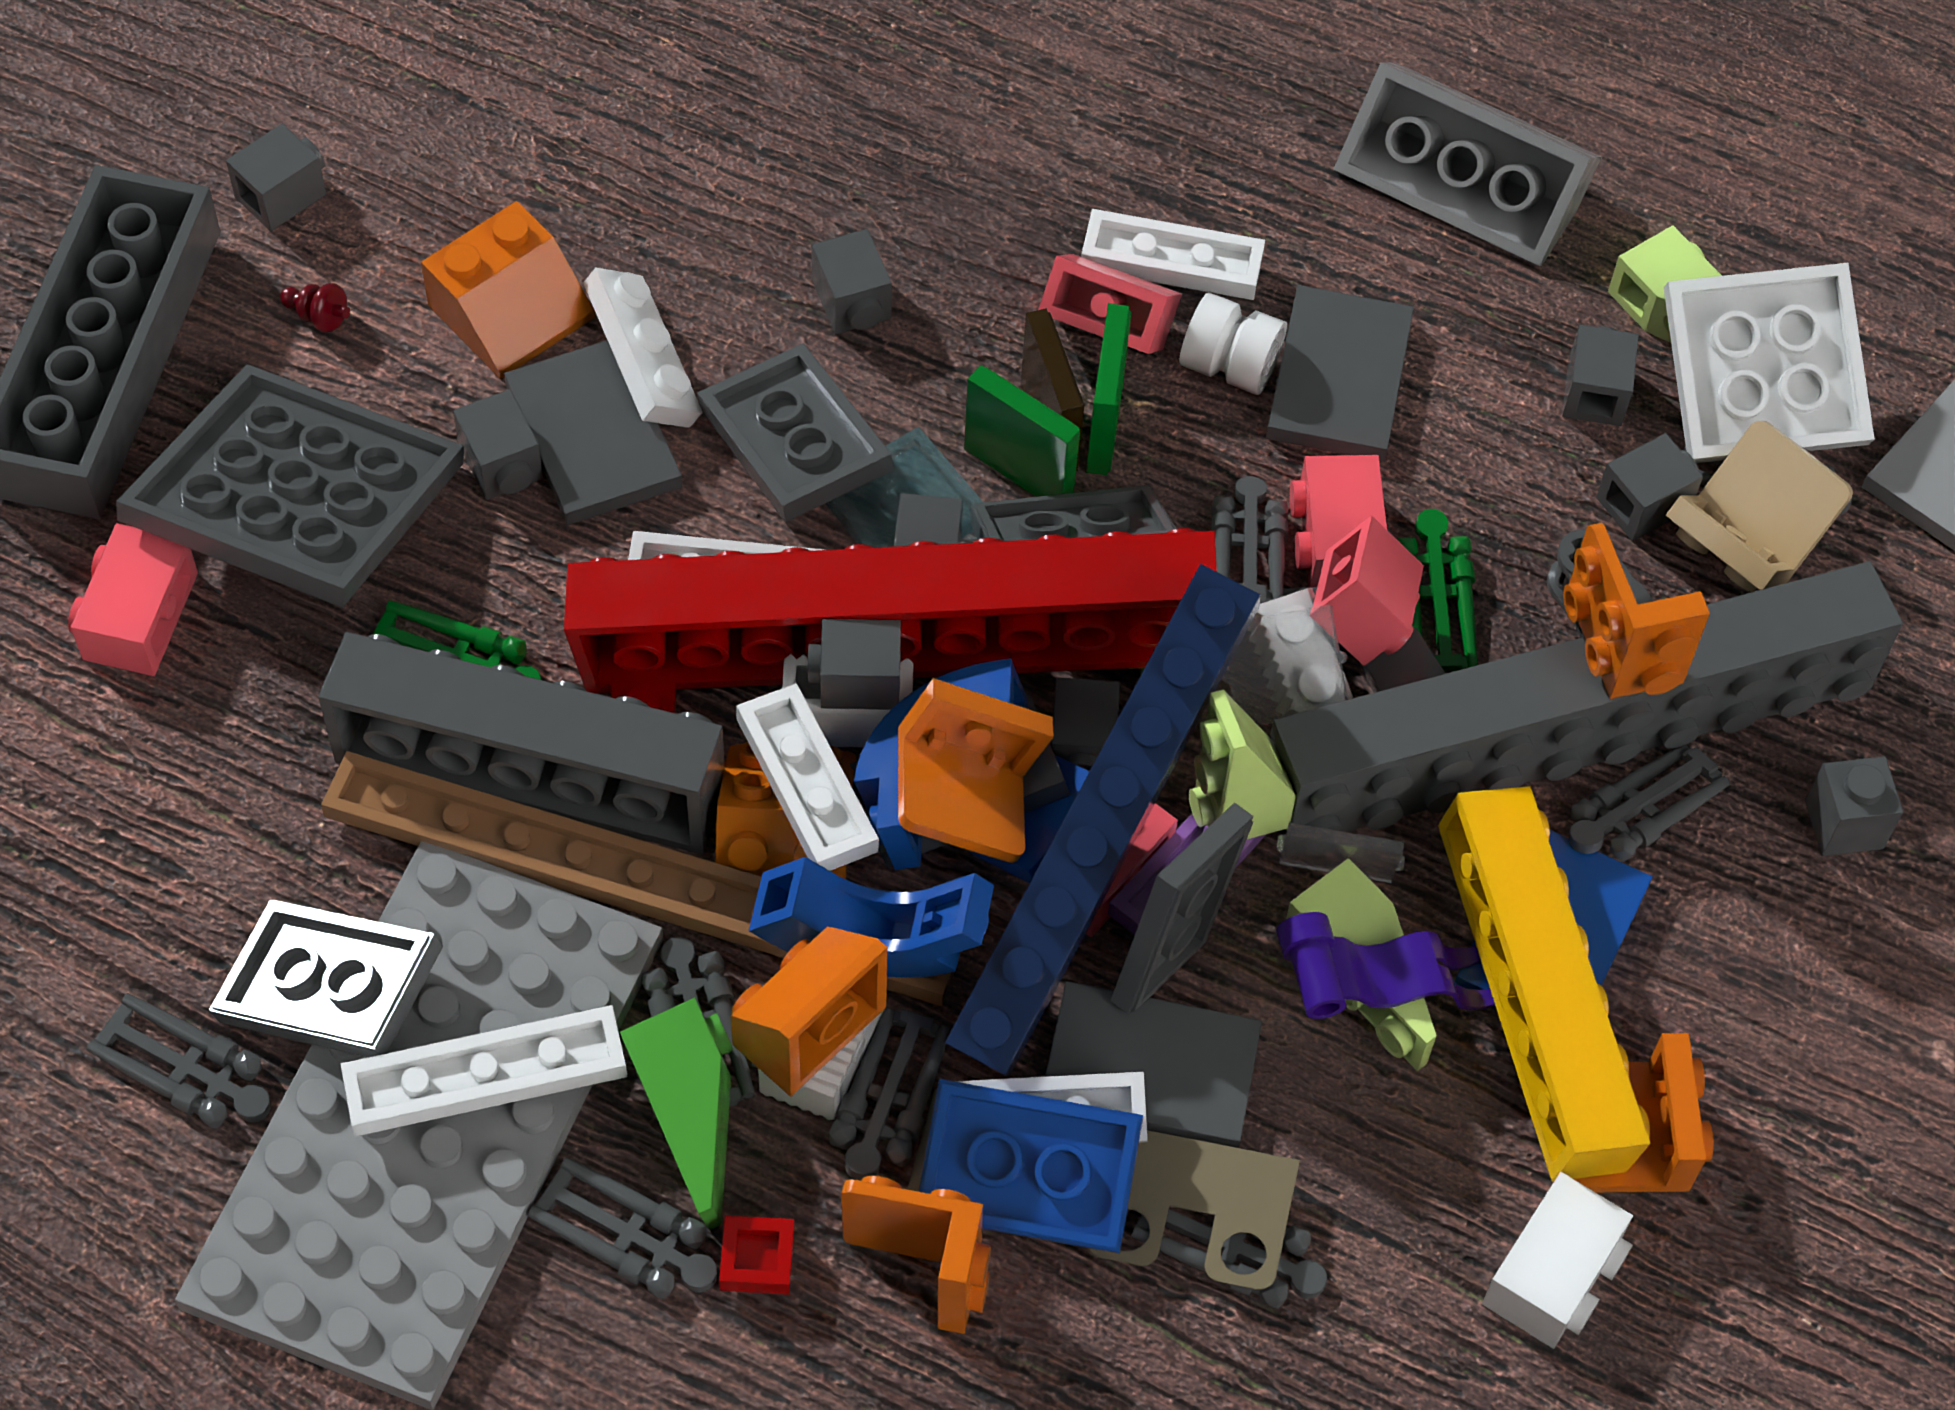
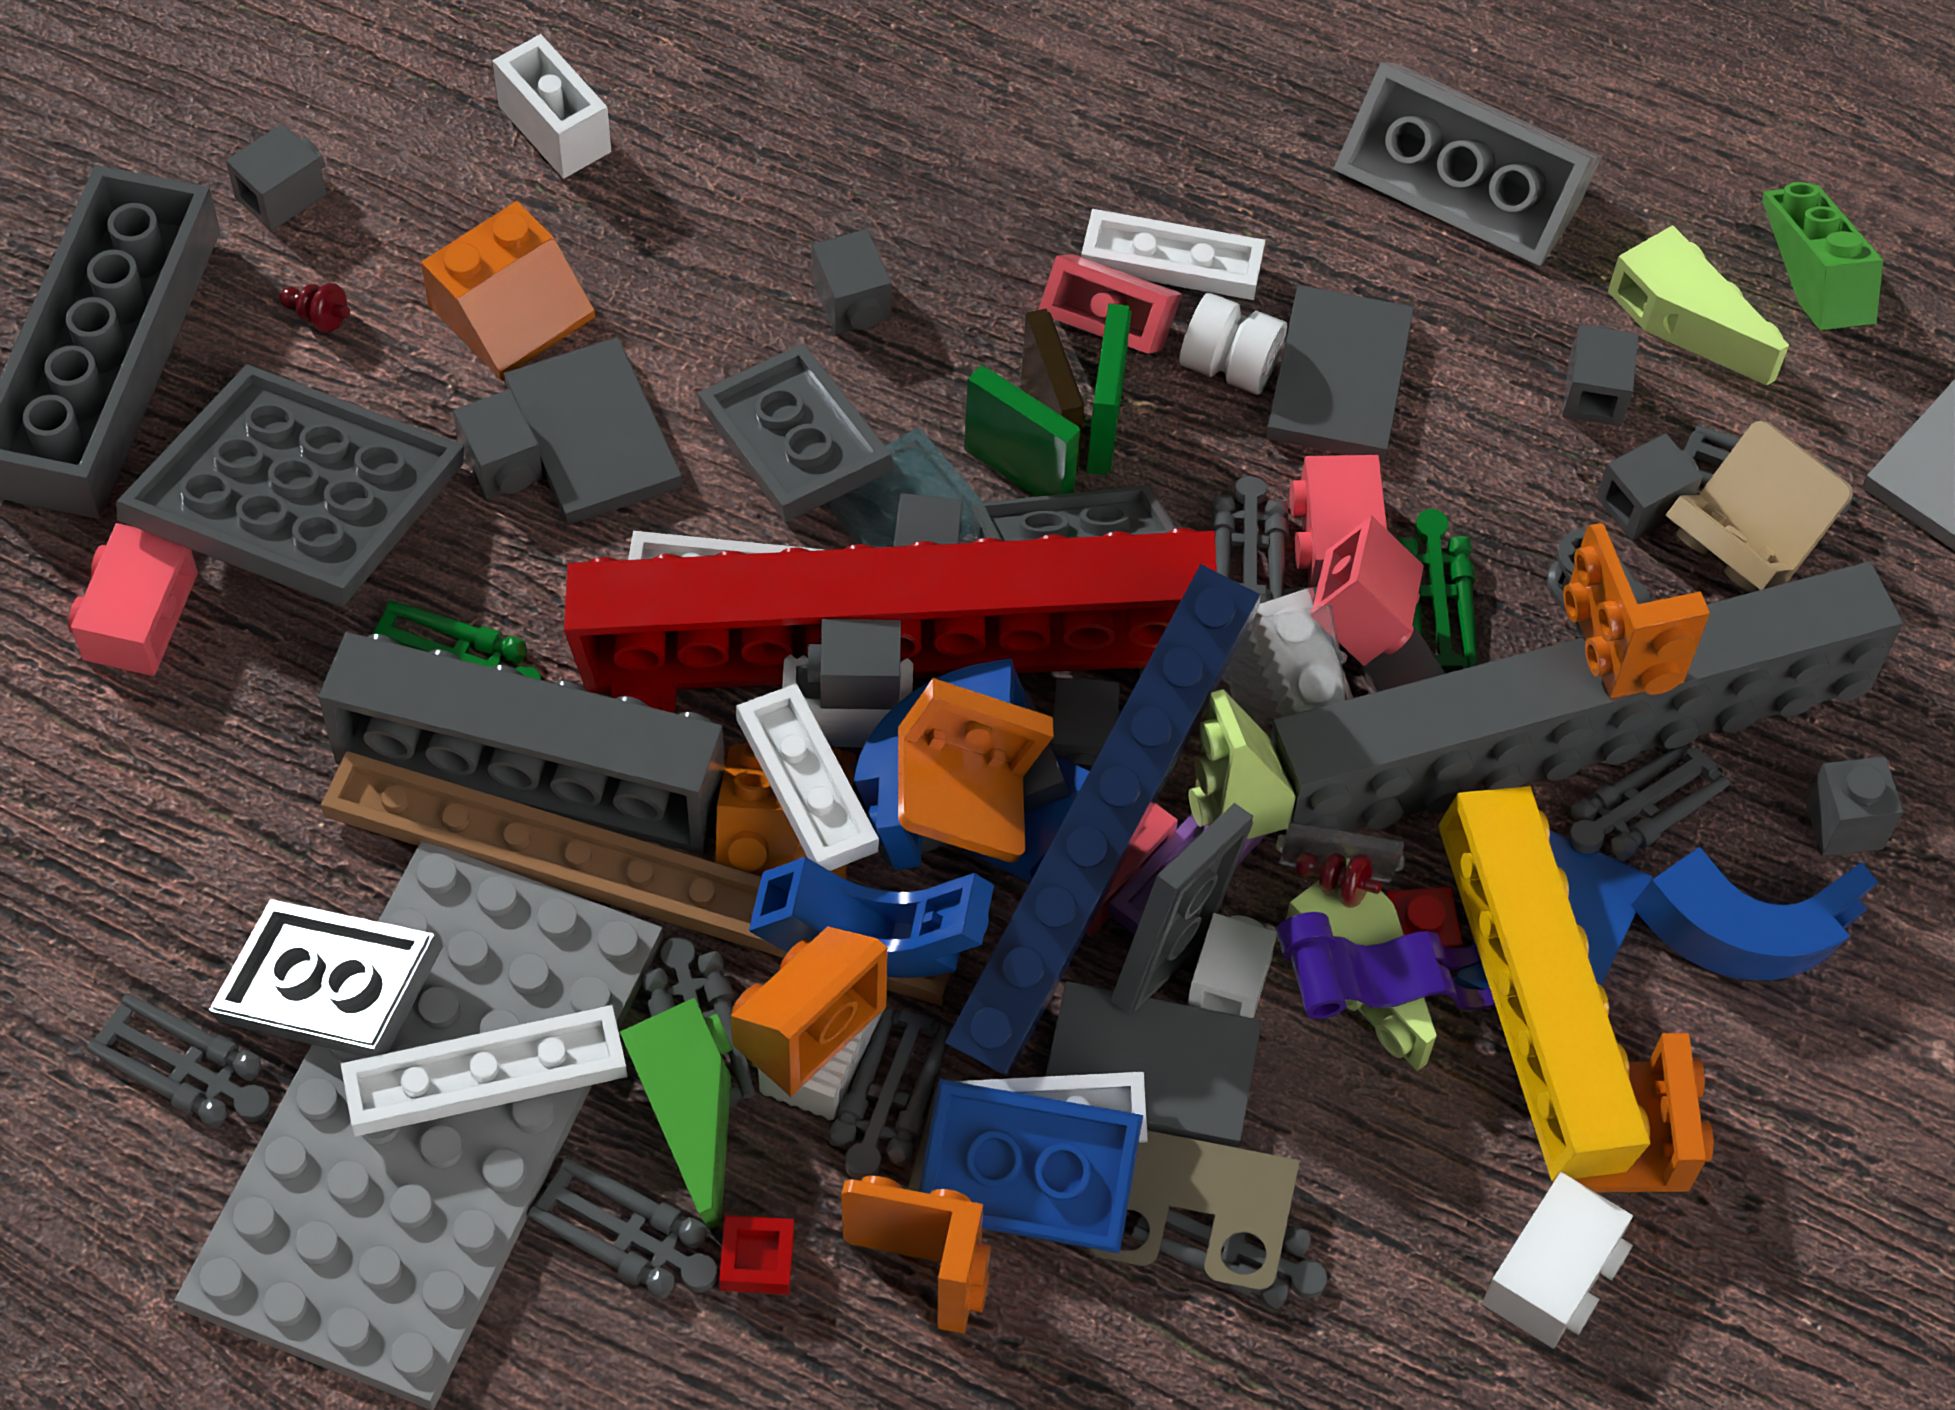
white plate [583,267,703,428] -> none
white plate [1664,263,1875,463] -> none
none -> white brick [492,34,611,179]
none -> white brick [1187,913,1277,1018]
none -> dark red hair [1295,853,1382,908]
none -> red plate [1386,886,1463,948]
none -> blue arch [1631,847,1878,980]
none -> bright green slope [1762,182,1883,330]

